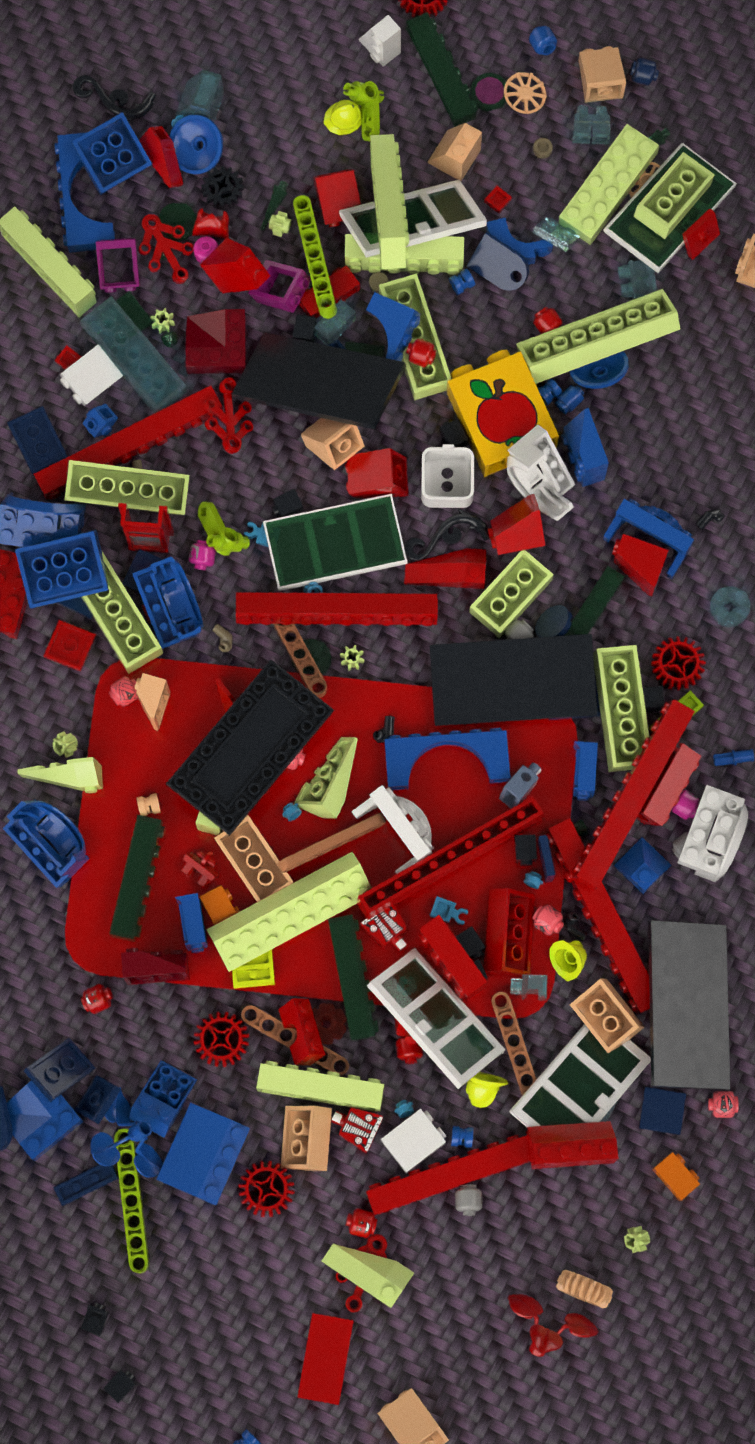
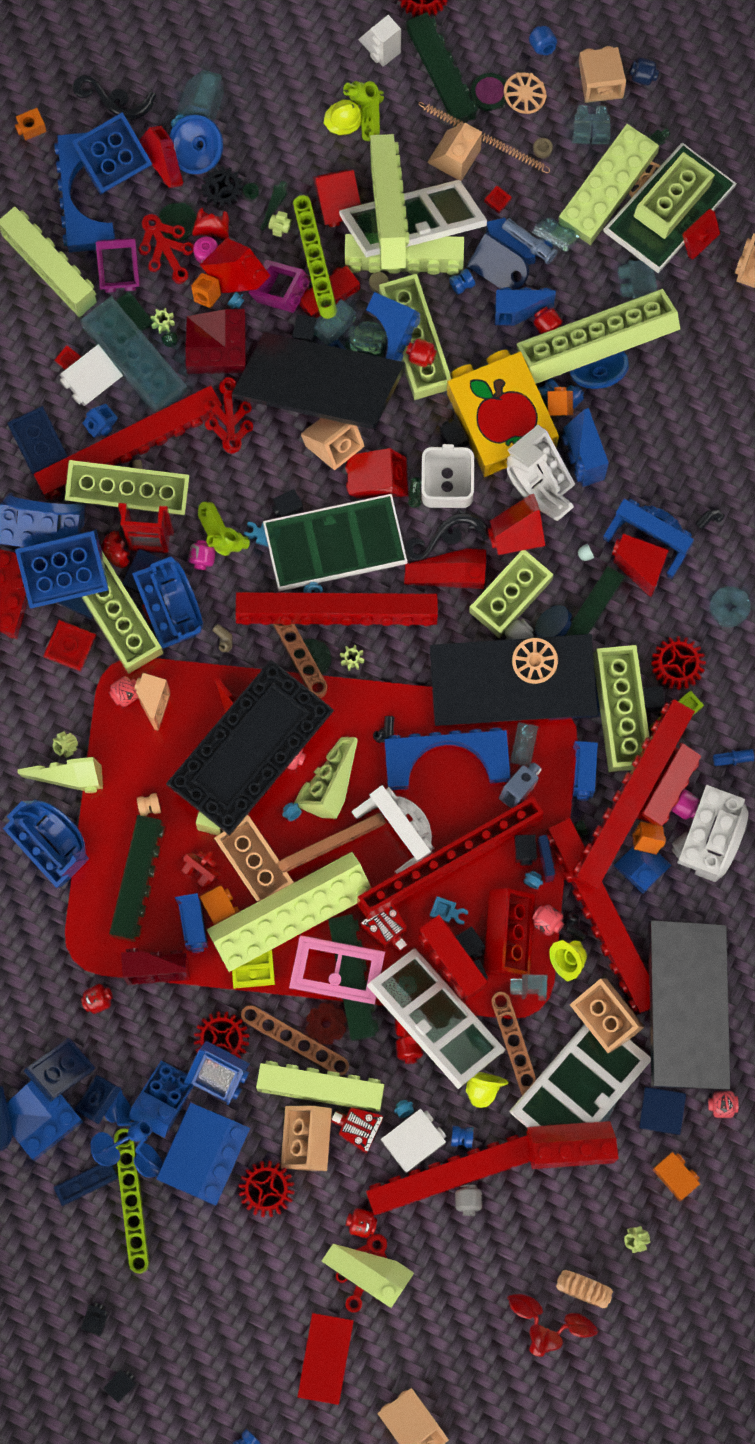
red arch [278,998,325,1066] -> none
none -> orange brick [15,108,47,141]
none -> red hair [101,531,130,568]
none -> blue window [184,1041,250,1105]
none -> orange brick [191,273,221,308]
none -> dark azure plate [227,292,244,309]
none -> clear green hinge [243,183,259,200]
none -> bright pink door [289,935,385,1005]
none -> clear light blue plate [348,321,387,354]
none -> clear green arm [408,477,422,508]
none -> light nougat piece [418,102,550,173]
none -> blue slope [495,287,556,326]
none -> sand blue pin [502,218,558,265]
none -> clear light blue tile [510,722,538,767]
none -> light nougat wheel [512,638,558,684]
none -> orange brick [548,387,573,416]
none -> light aqua hinge [578,543,594,561]
none -> orange brick [632,821,666,855]

